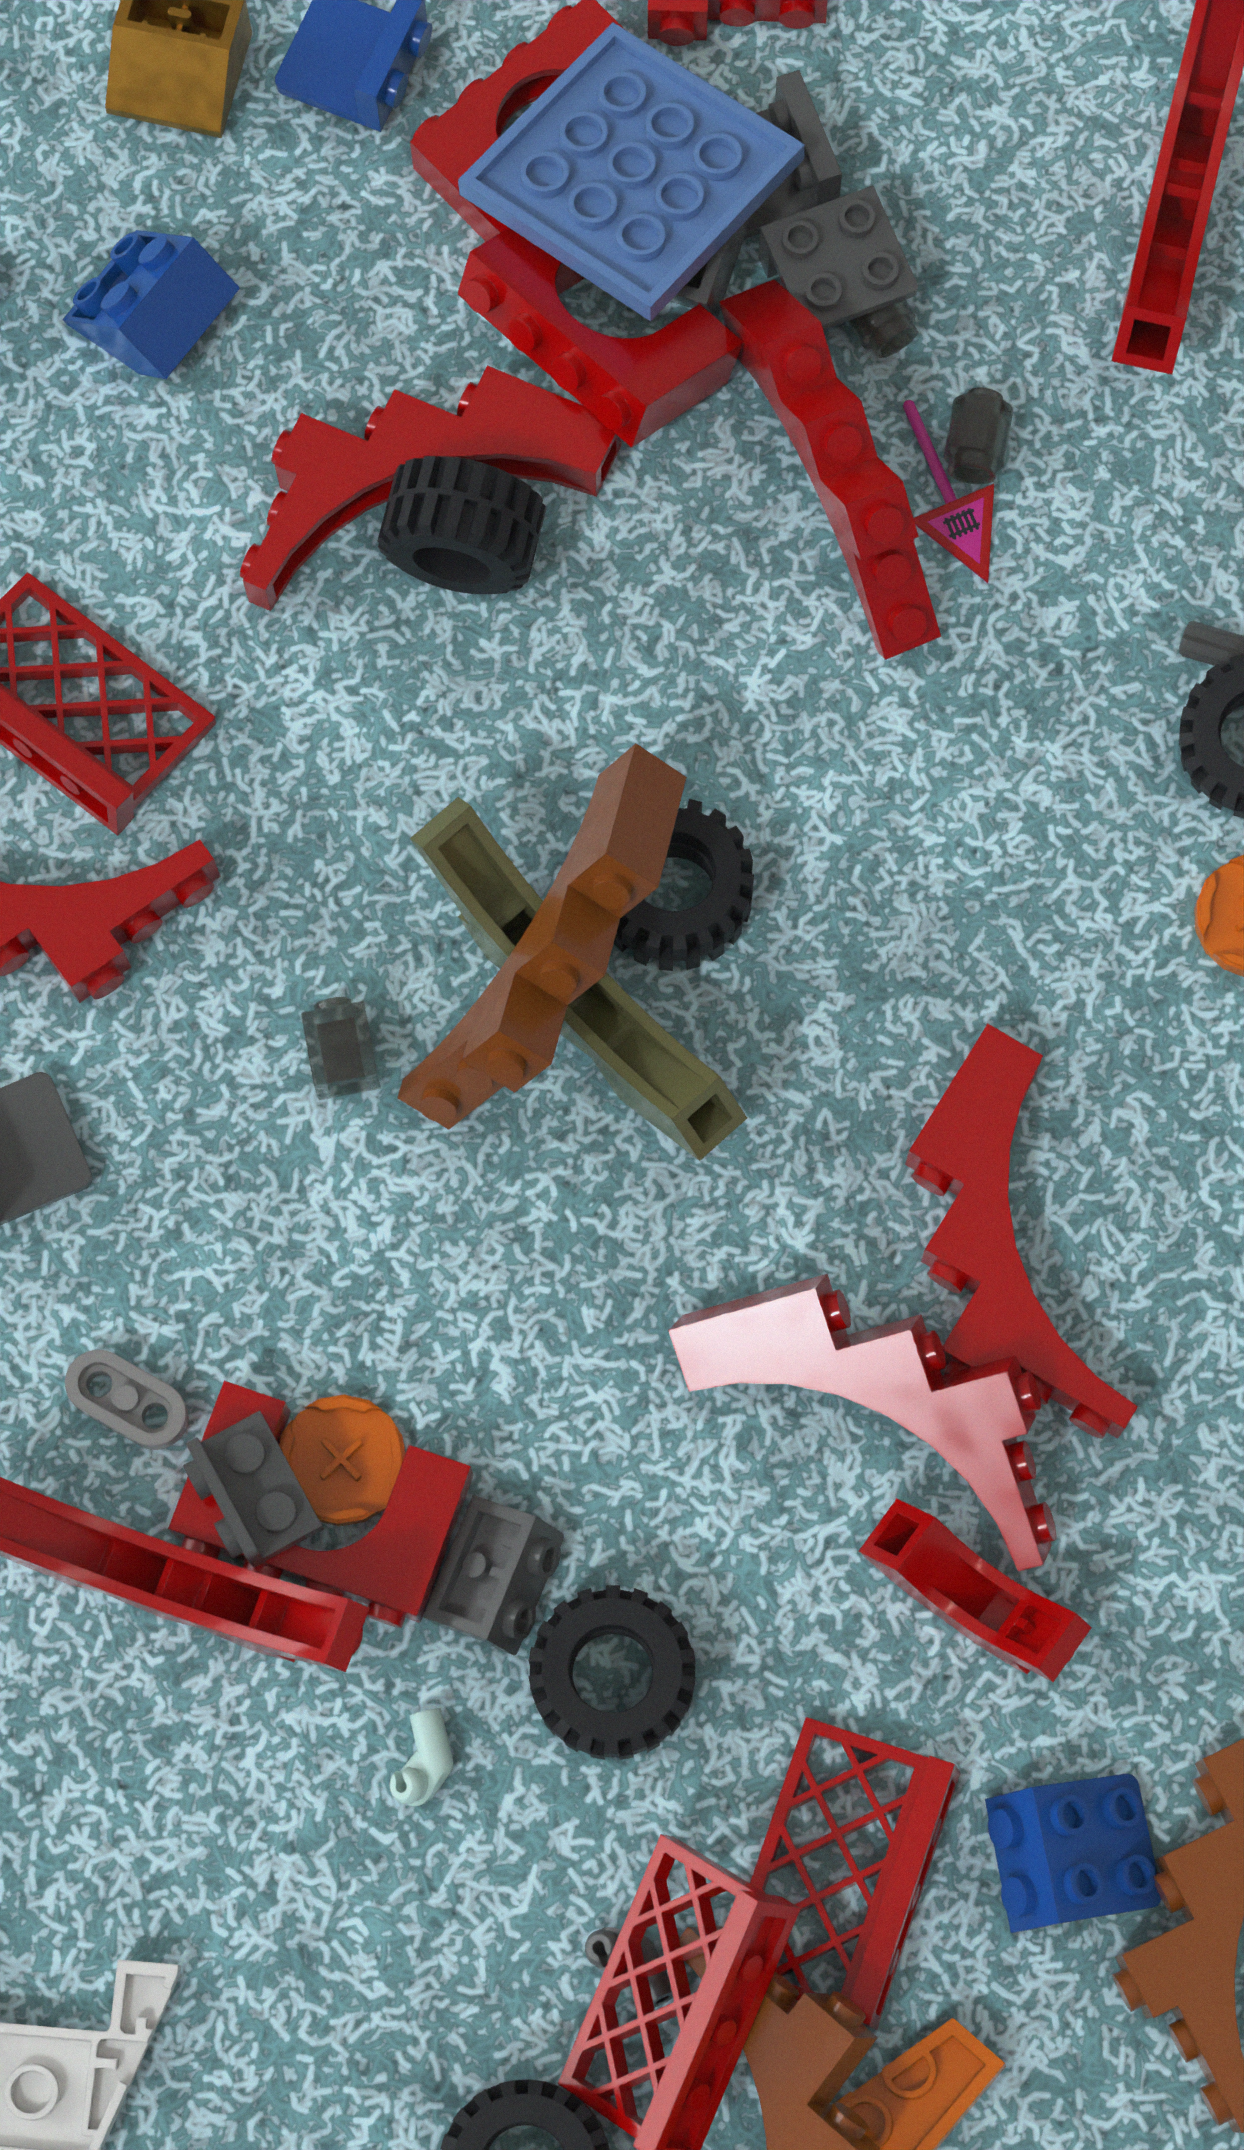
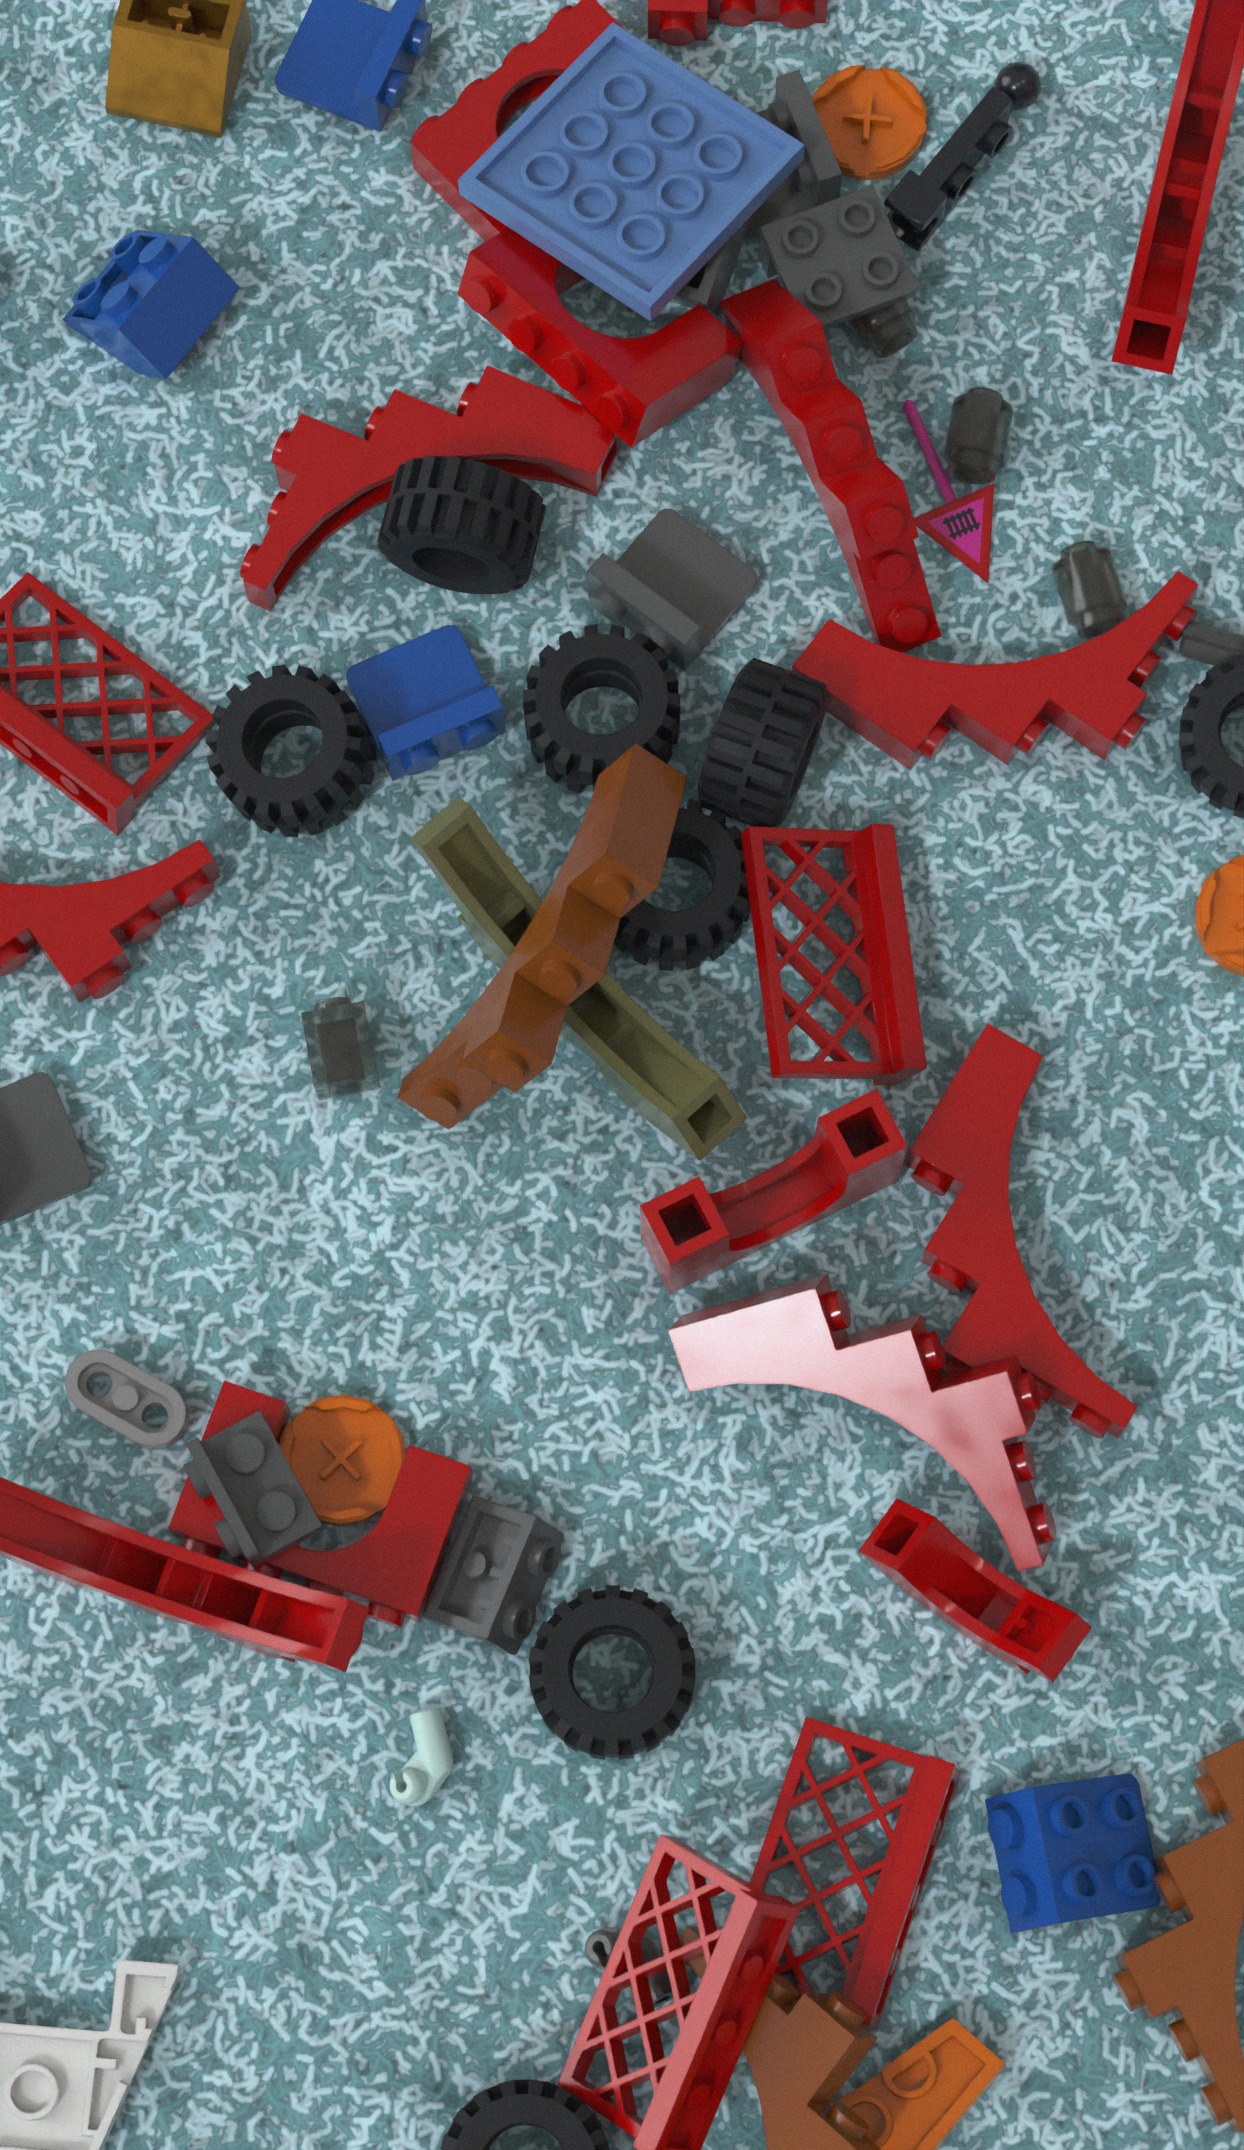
none -> black tyre [206,665,376,837]
none -> blue bracket [346,625,506,781]
none -> black tyre [523,624,681,794]
none -> dark grey bracket [587,509,757,671]
none -> red arch [640,1089,908,1295]
none -> black tyre [698,658,828,827]
none -> red fence [741,824,927,1085]
none -> red arch [792,571,1199,770]
none -> orange tile [812,65,927,181]
none -> black plate [884,62,1042,251]
none -> clear smoke brick [1051,541,1127,638]

